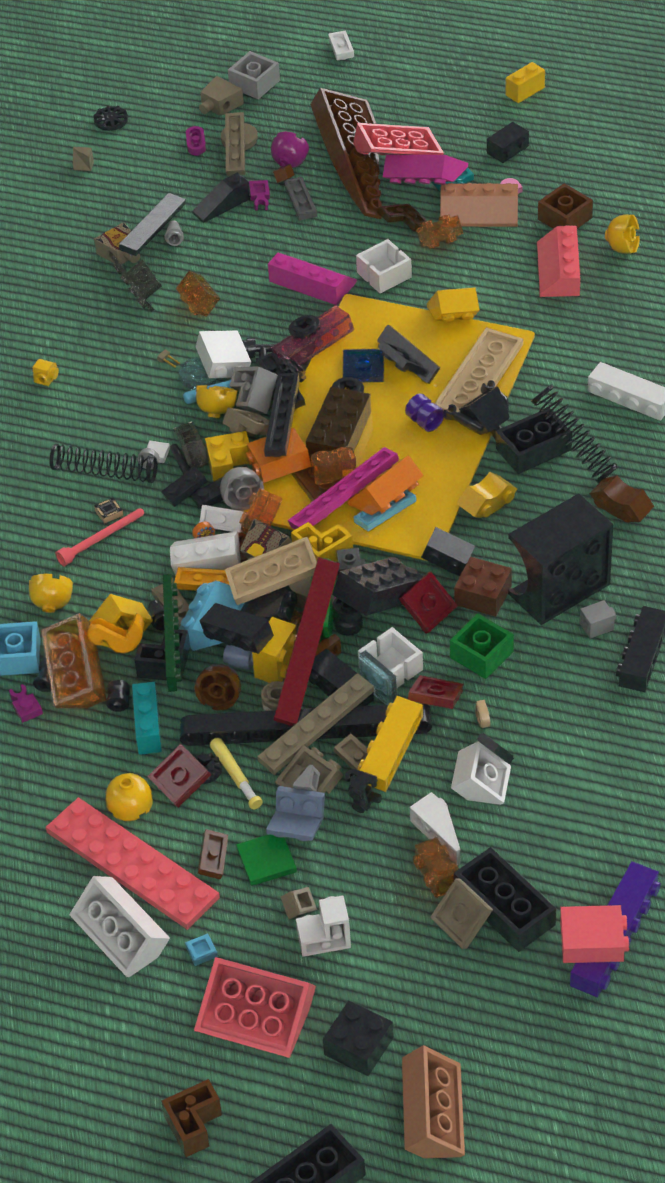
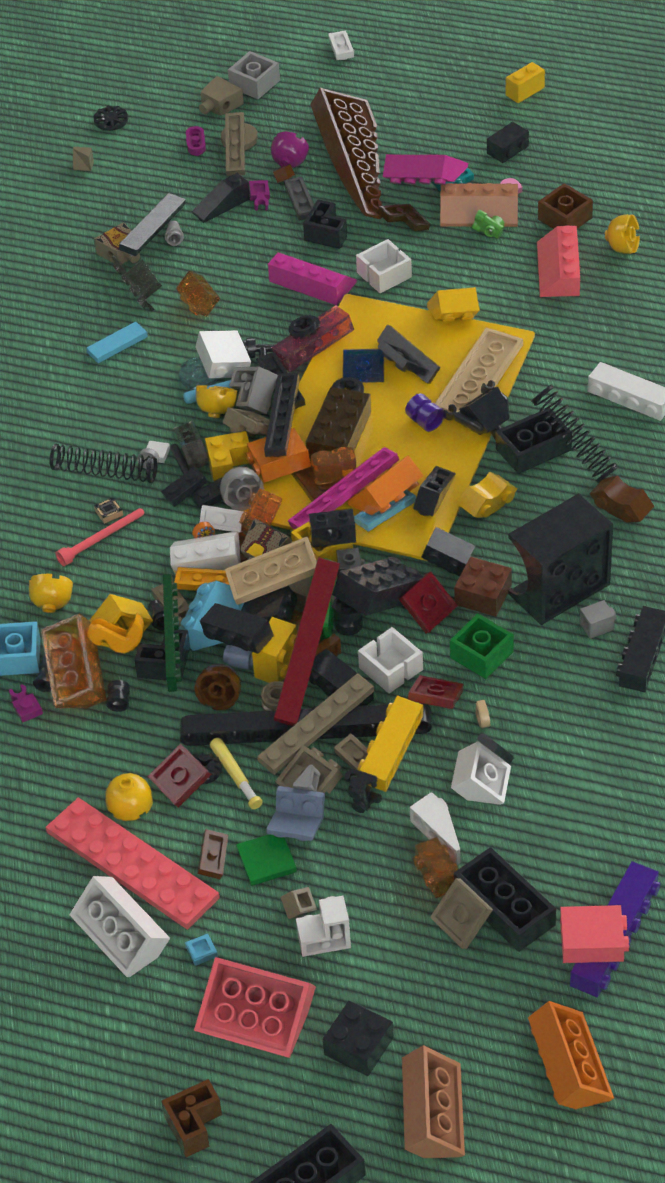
yellow plate [33,359,59,386] -> none
teal brick [132,682,162,755] -> none
dark tan piece [157,349,180,368] -> none
black gear [278,356,306,383] -> none
coral slope [353,123,444,155] -> none
clear light blue tile [359,650,397,705] -> none
clear orange brick [416,214,464,249] -> none
none -> medium azure tile [86,322,148,363]
none -> black brick [303,199,347,249]
none -> black brick [309,509,356,548]
none -> black slope [413,466,456,517]
none -> bright green plate [472,210,504,238]
none -> orange slope [528,1001,614,1109]

